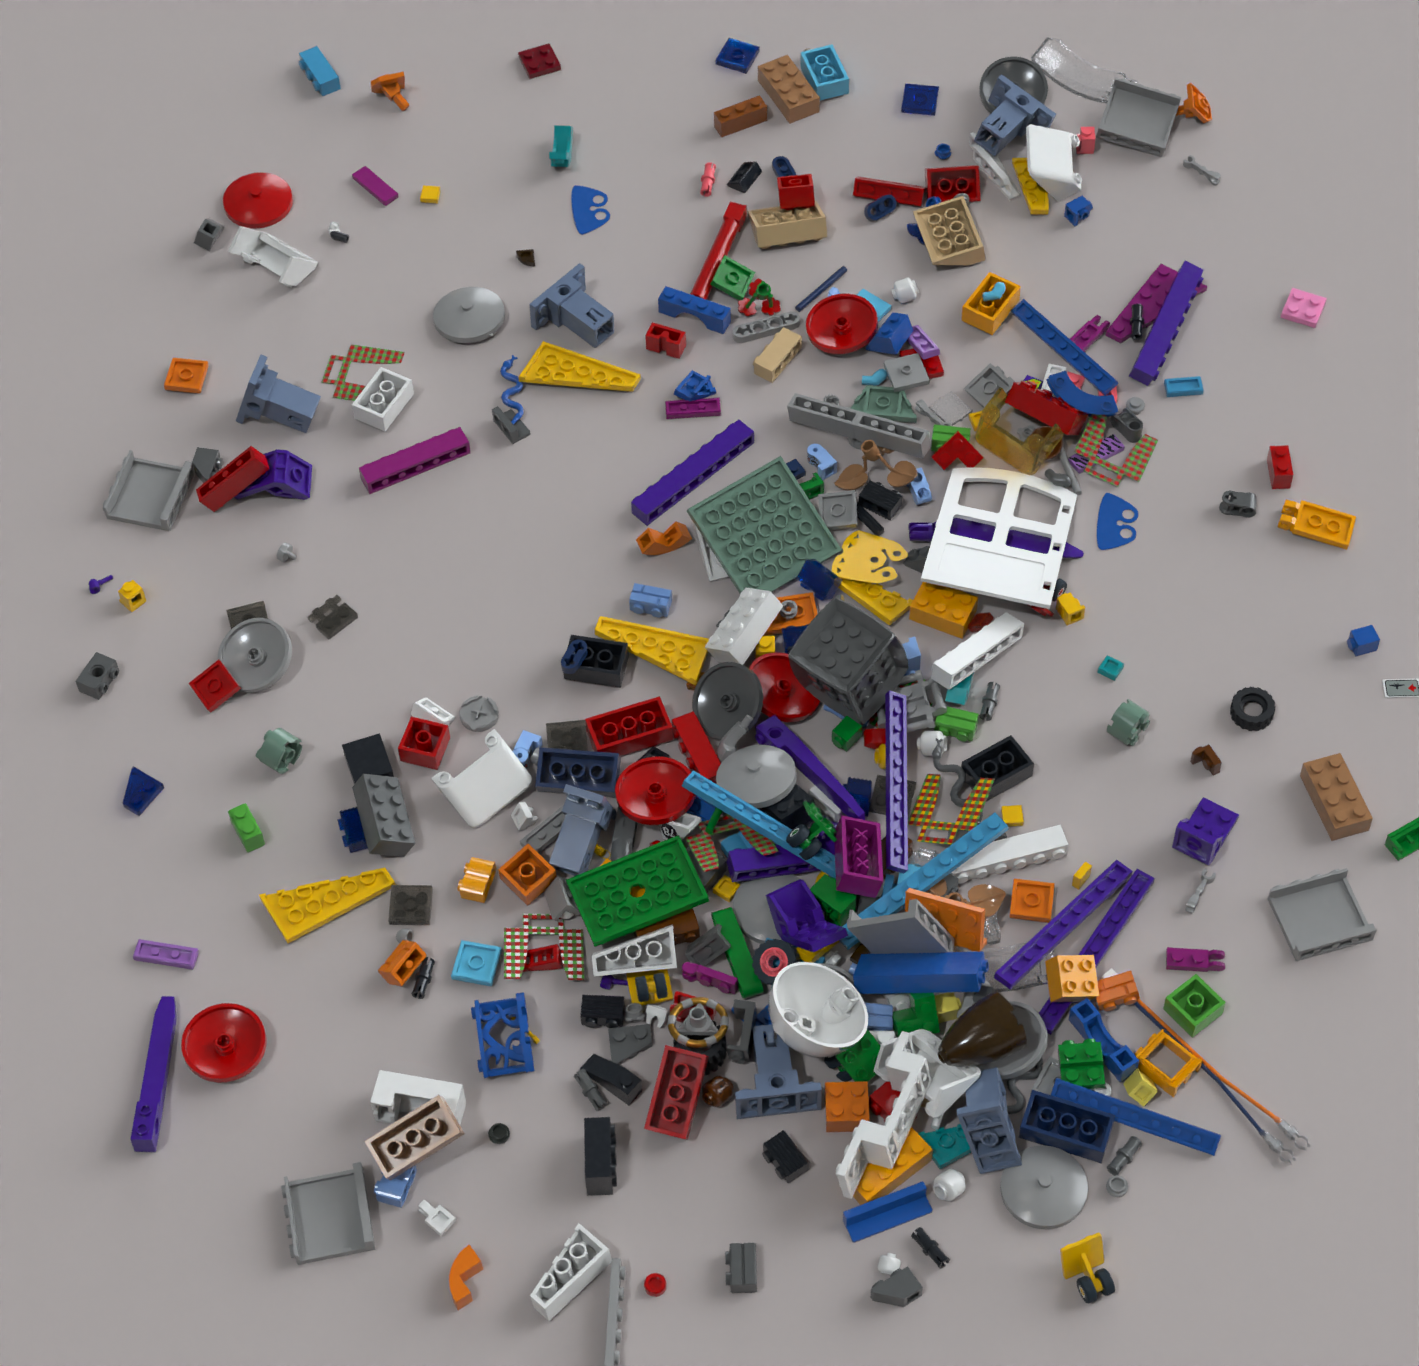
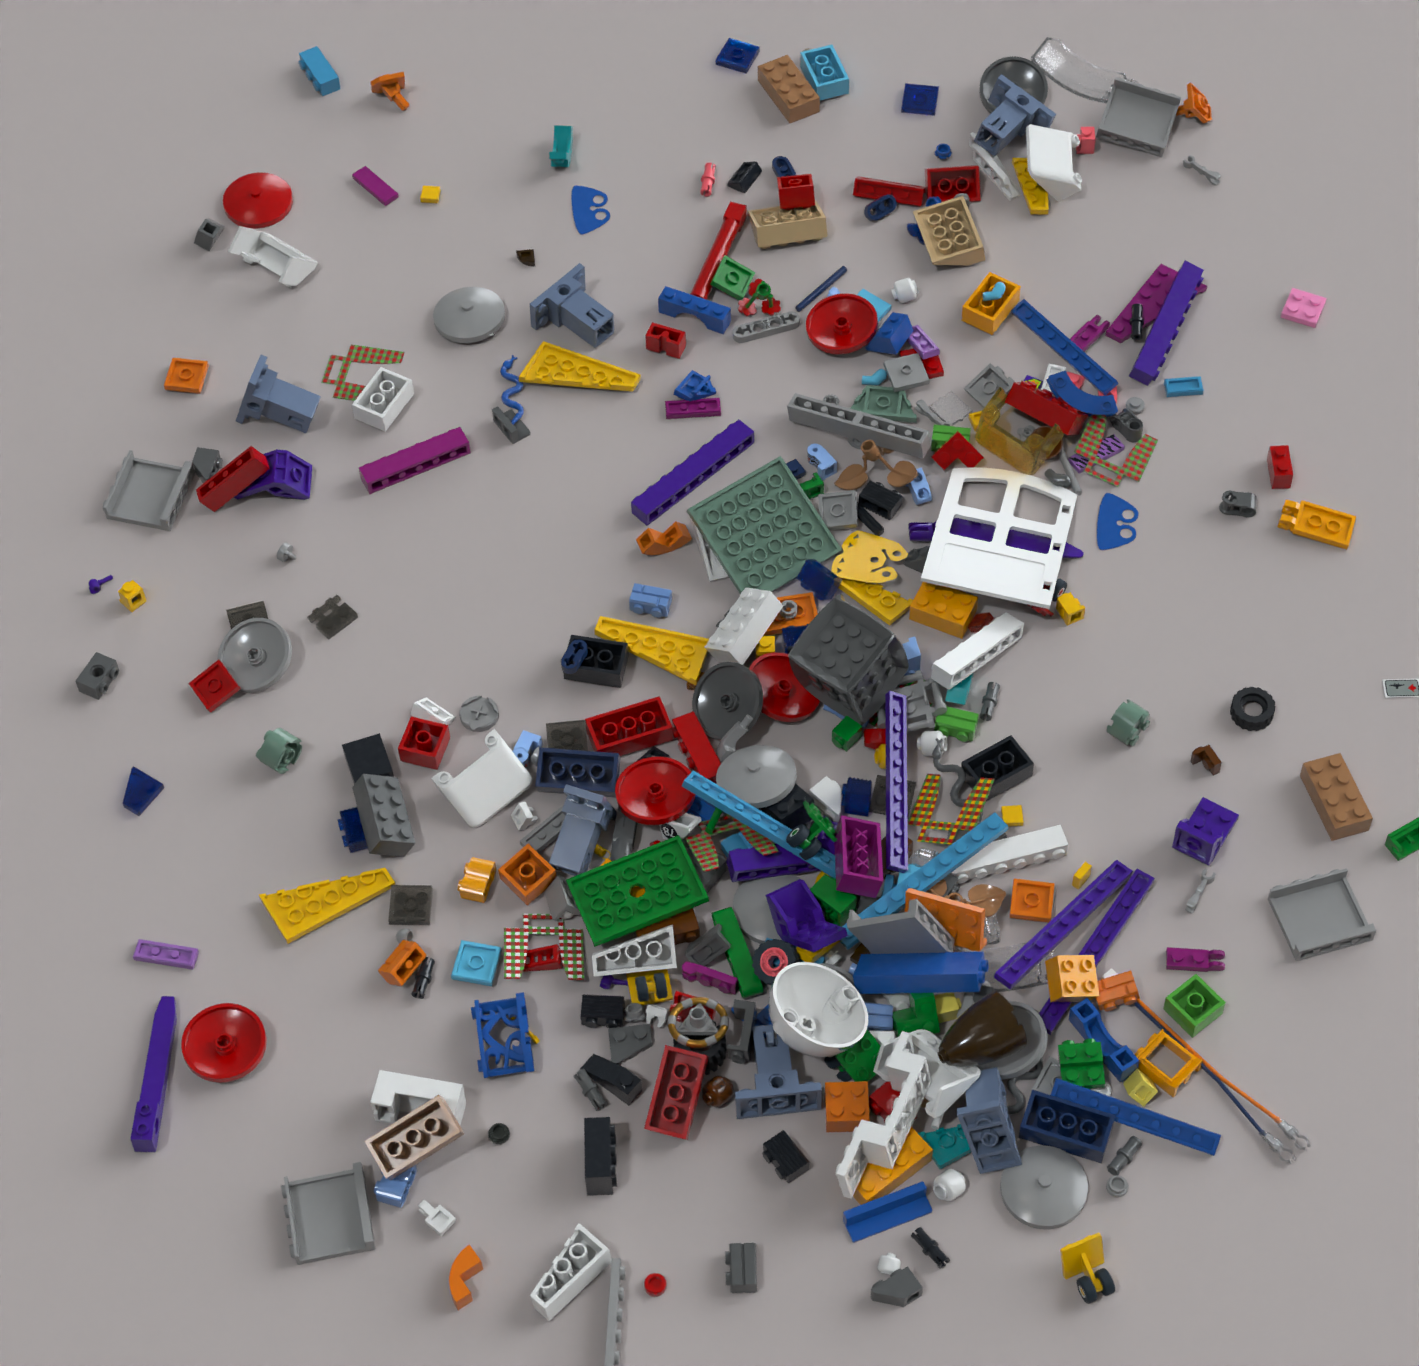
bright green brick [228,803,265,853] -> none
black arm [328,222,349,243] -> none
dark red plate [518,43,561,79] -> none
yellow tile [713,875,741,903] -> none
dark orange brick [714,95,767,138] -> none
tan brick [753,327,802,383] -> none
dark purple piece [755,715,865,820] -> none
blue brick [1064,195,1093,227] -> none
teal tile [1097,655,1124,681] -> none
blue brick [1347,625,1380,657] -> none

